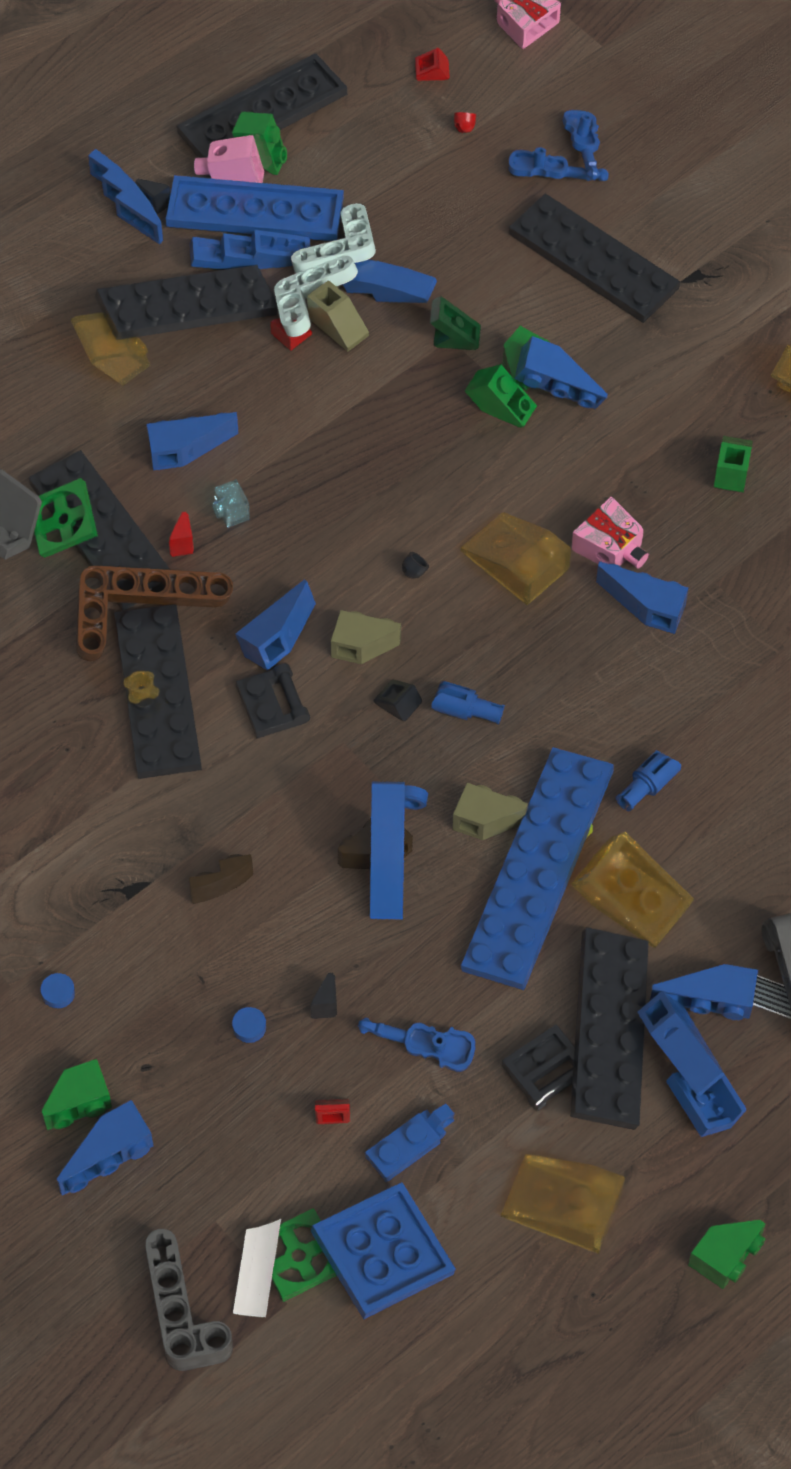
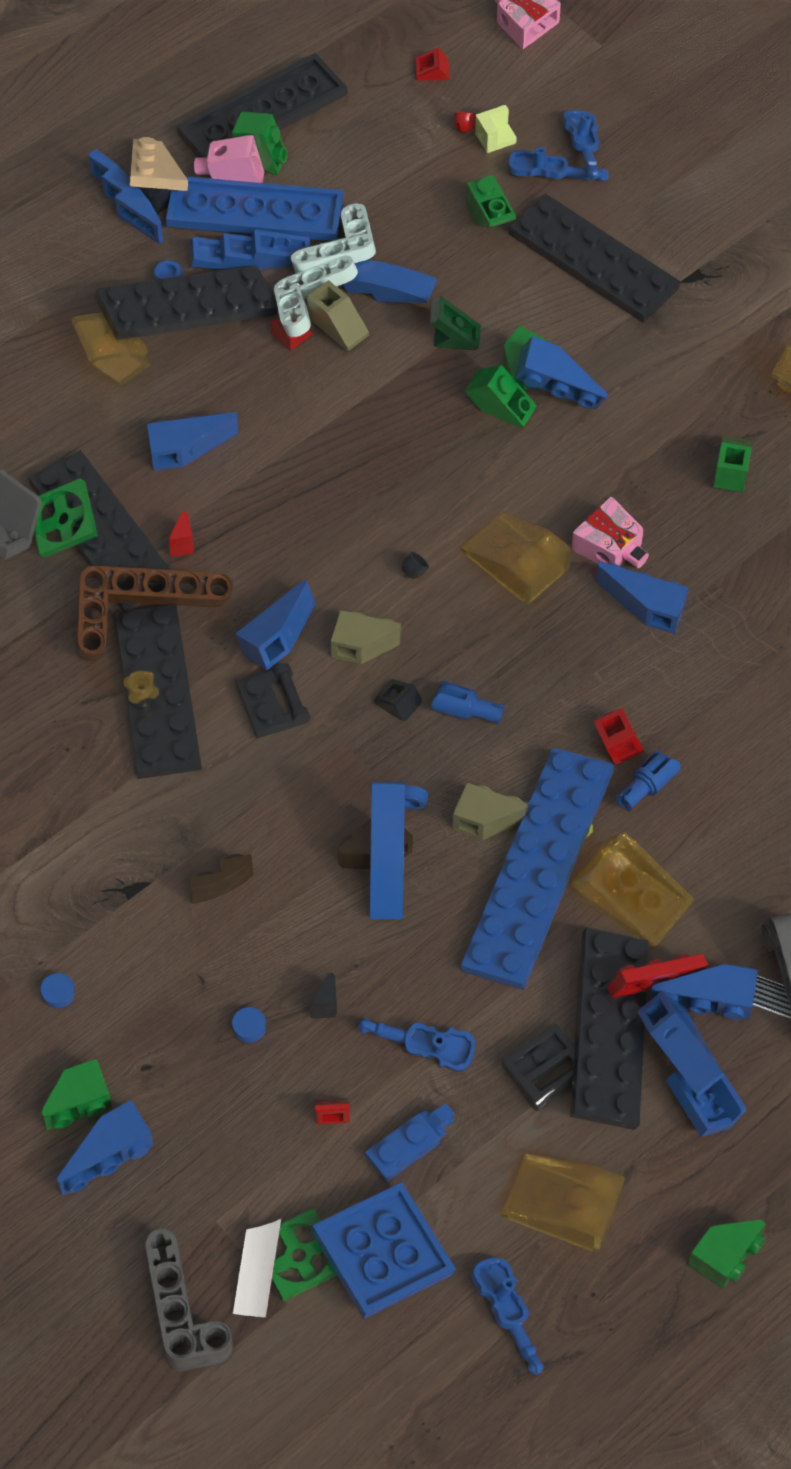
clear light blue plate [212,479,250,528] -> none
none -> tan wing [130,137,188,191]
none -> blue tile [153,260,183,280]
none -> green slope [466,175,516,228]
none -> blue piece [471,1258,544,1375]
none -> yellowish green panel [475,105,517,153]
none -> red brick [594,707,644,766]
none -> red plate [607,954,709,998]

